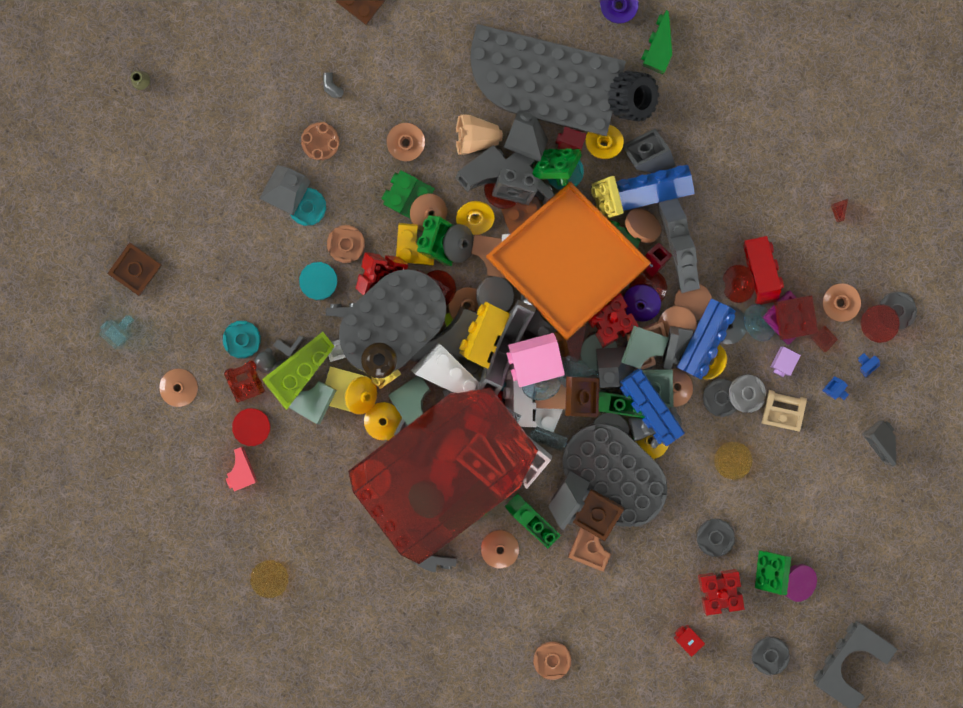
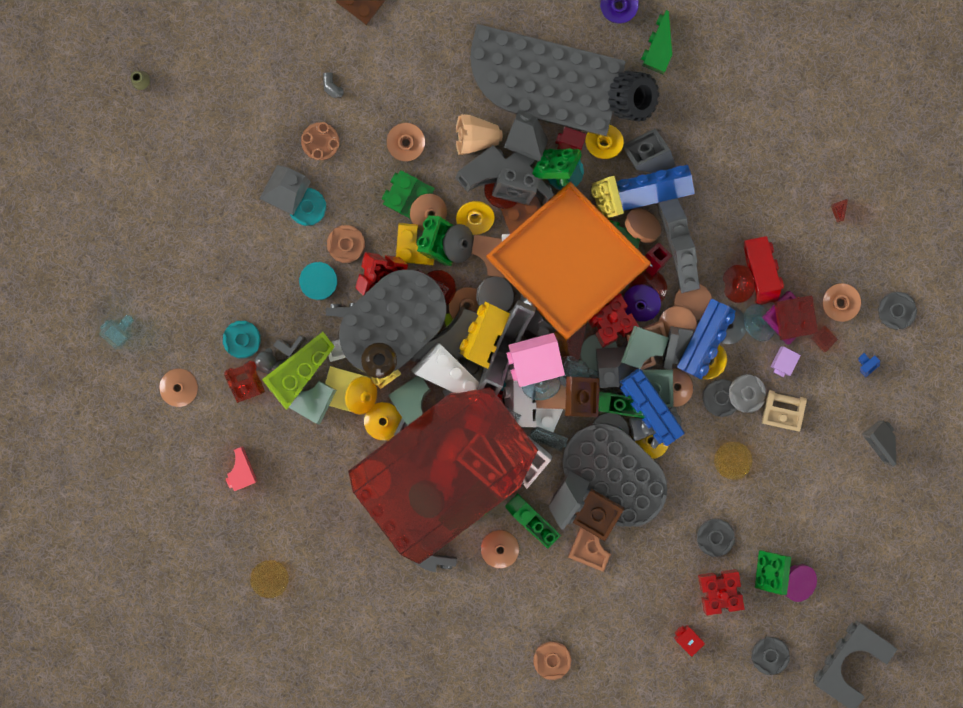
reddish brown plate [107,242,162,296] -> none
red tile [232,408,271,446] -> none
blue tile [822,376,849,400] -> none
clear red tile [861,304,900,343] -> none

